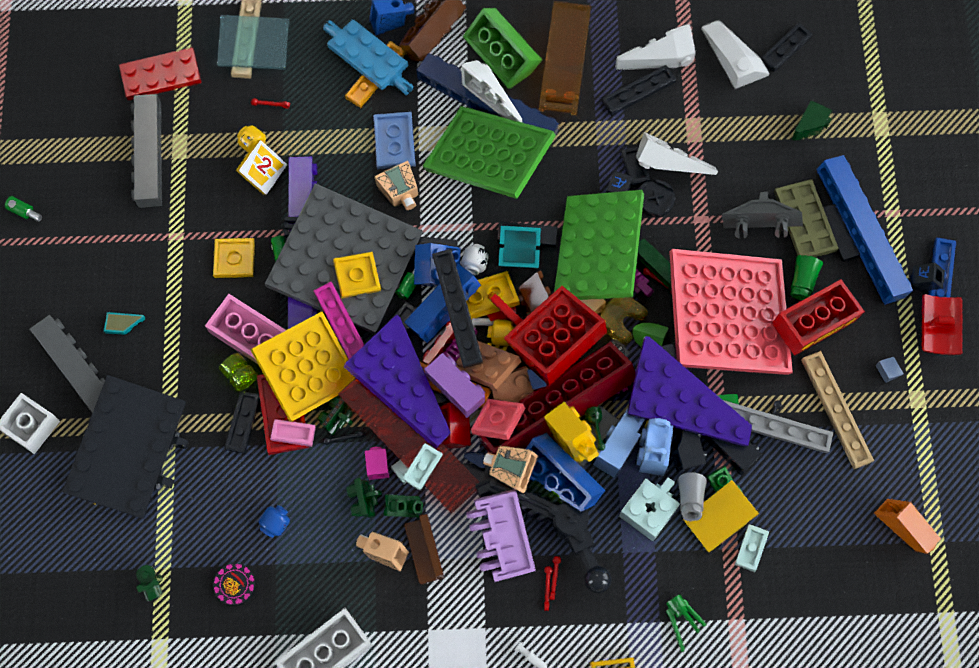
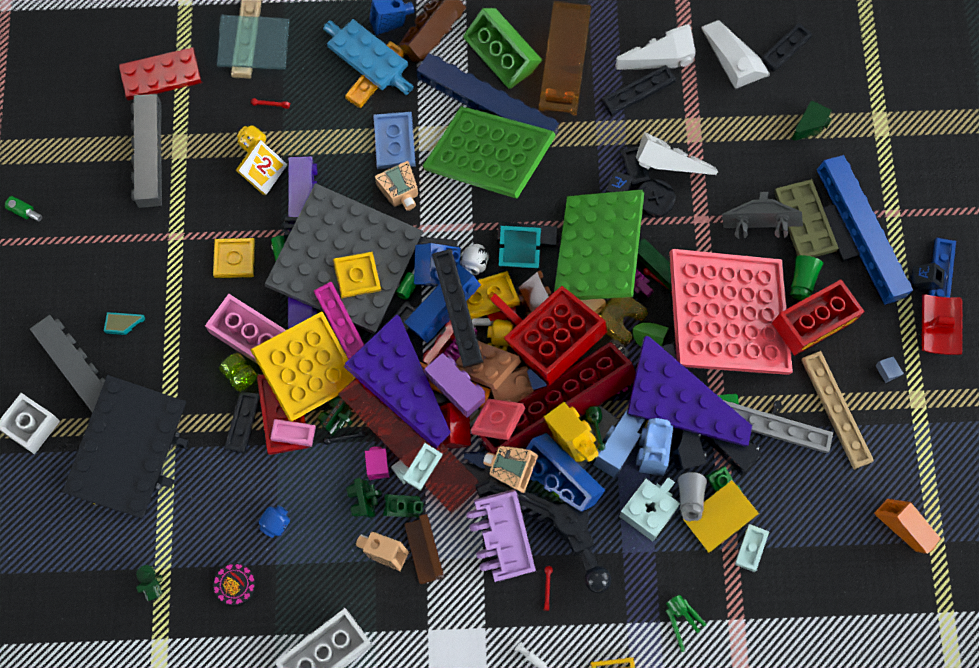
white wedge [461,60,522,122] -> none
red hinge [550,556,561,600] -> none

